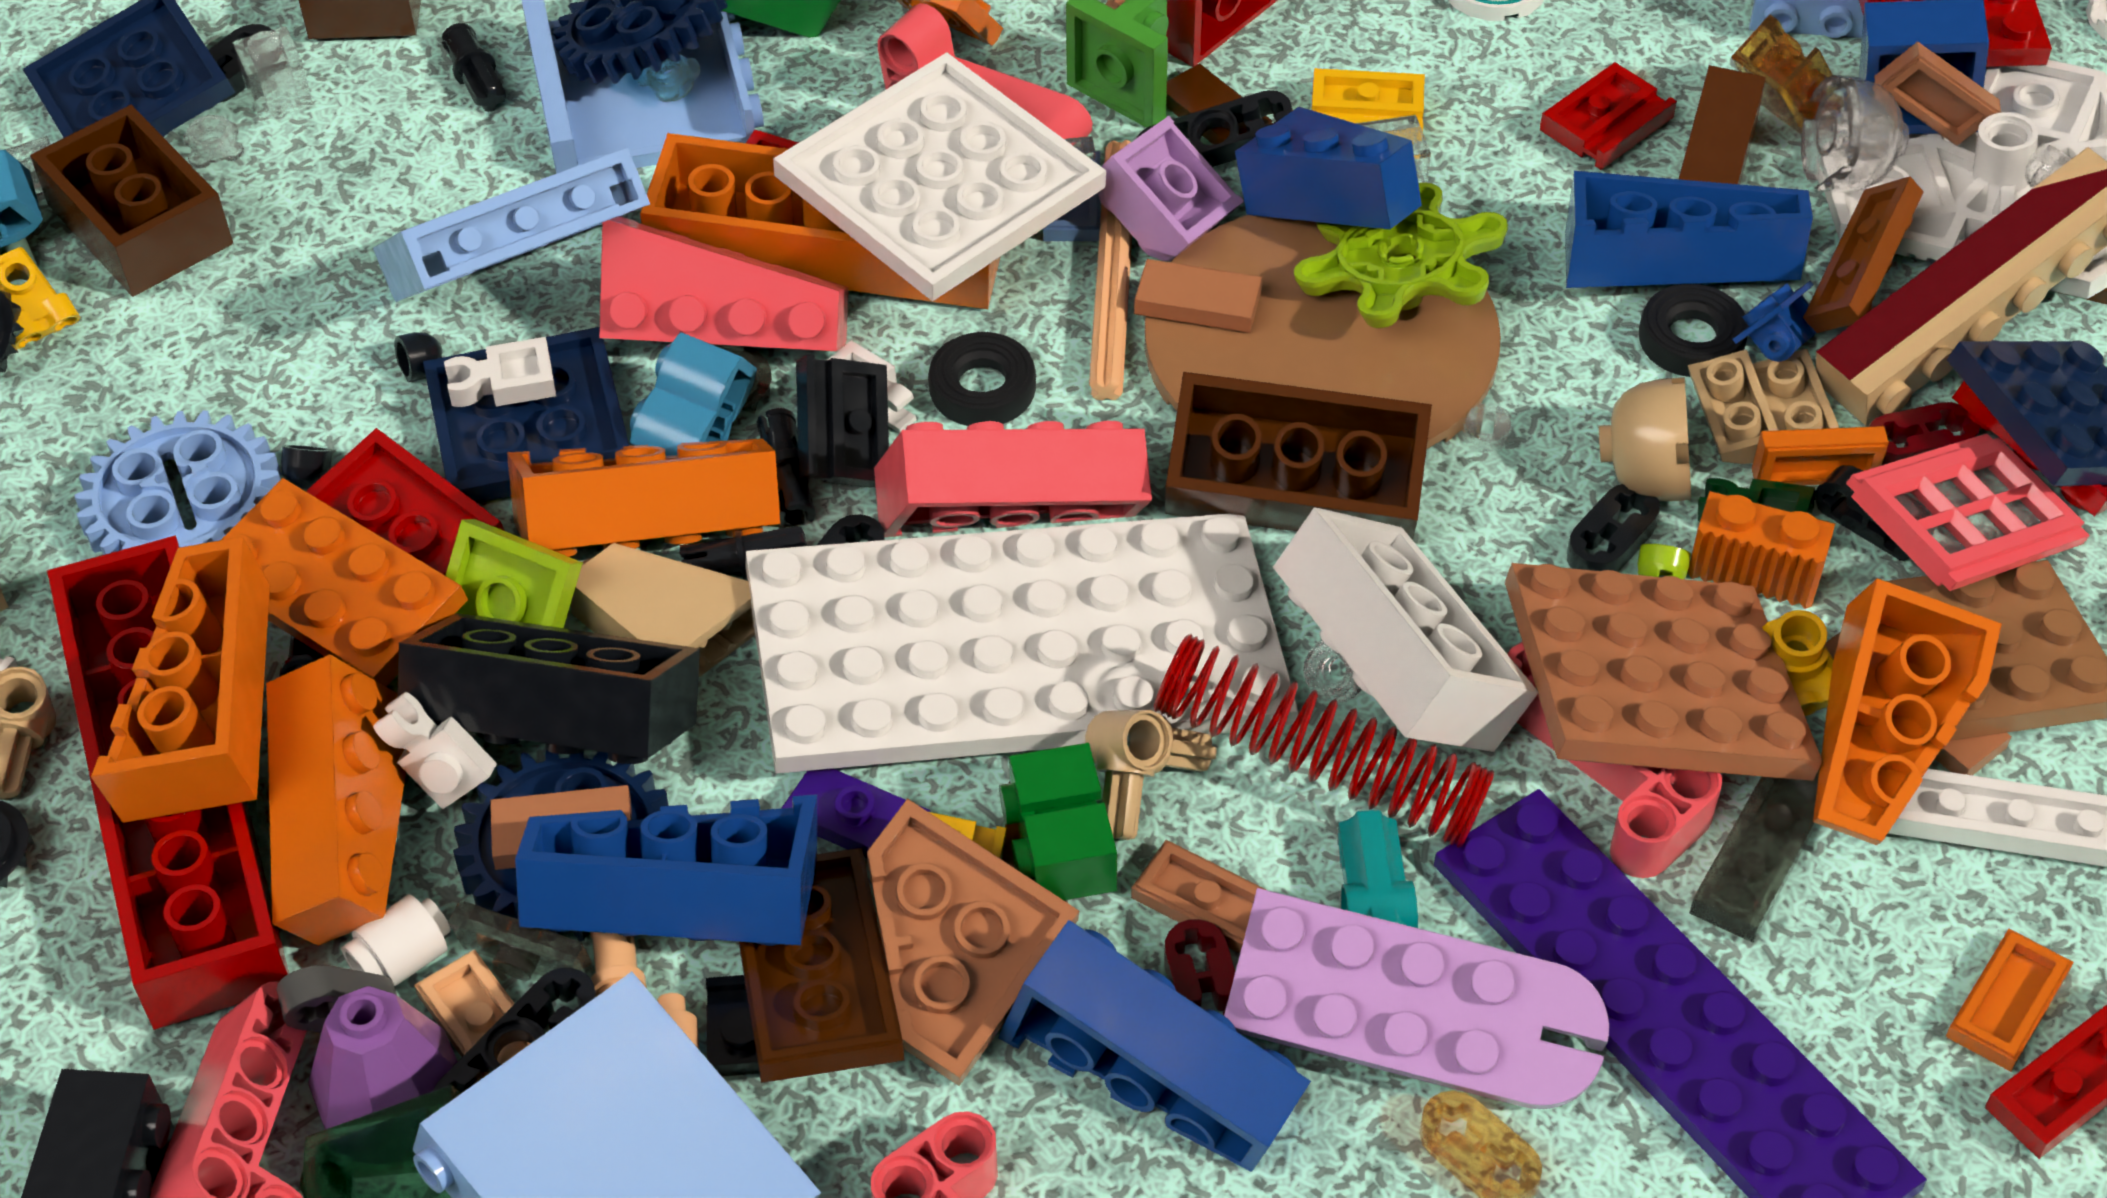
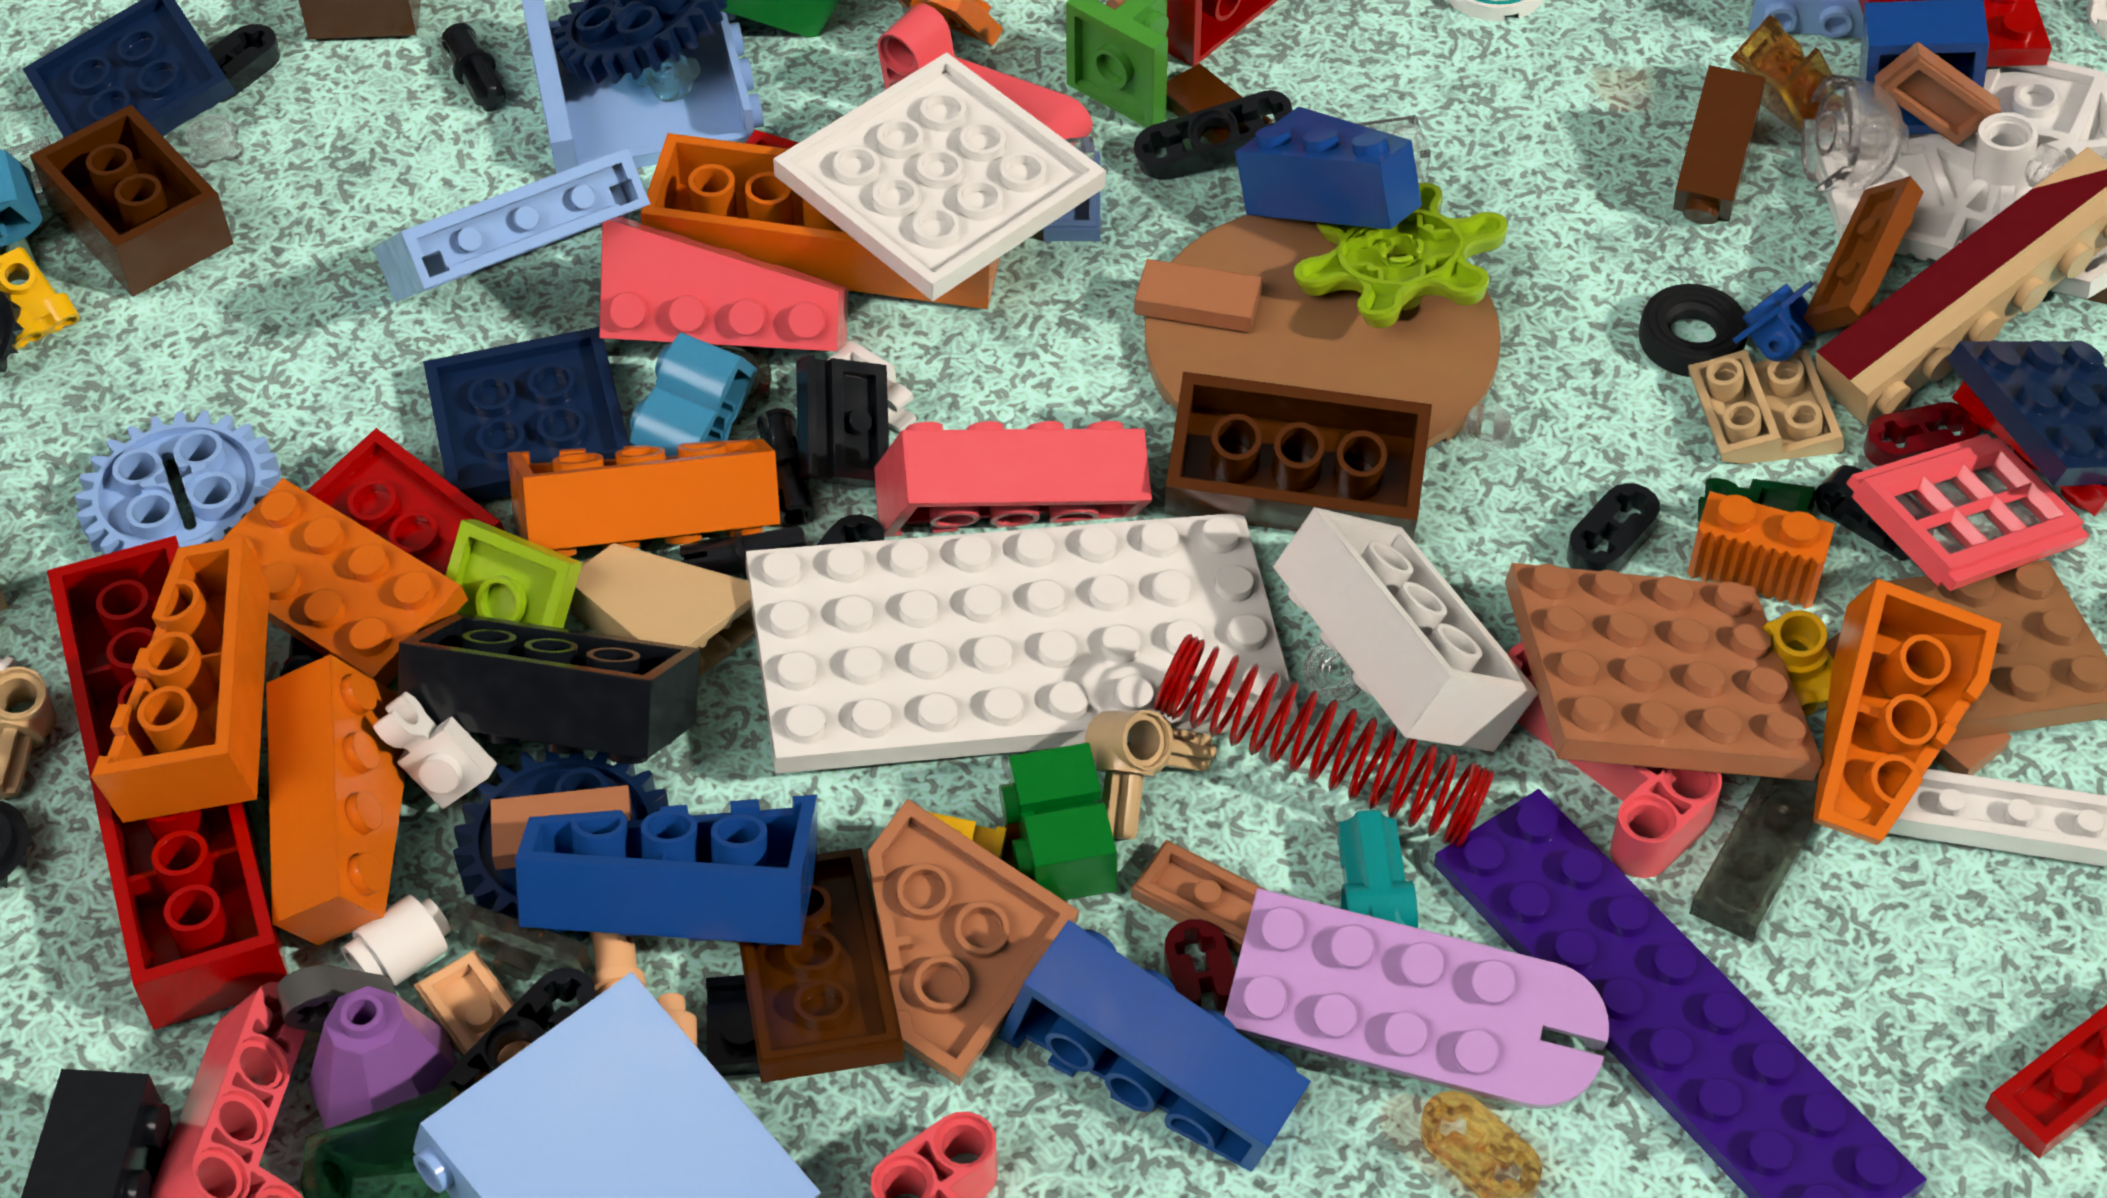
clear brick [233,26,314,122] -> none
black hinge [281,445,332,490] -> none
black hinge [394,332,443,382] -> none
white plate [444,337,556,407] -> none
dark purple plate [782,769,931,858] -> none
black tyre [928,332,1036,426] -> none
light nougat axle [1089,139,1132,400] -> none
lavender slope [1098,116,1244,261] -> none
yellow plate [1311,68,1425,145] -> none
red plate [1540,62,1677,170] -> none
blue wedge [1565,171,1813,288] -> none
tan cylinder [1599,377,1691,502] -> none
lime hinge [1637,544,1691,580] -> none
orange tile [1751,426,1889,485] -> none
orange tile [1945,929,2074,1072] -> none

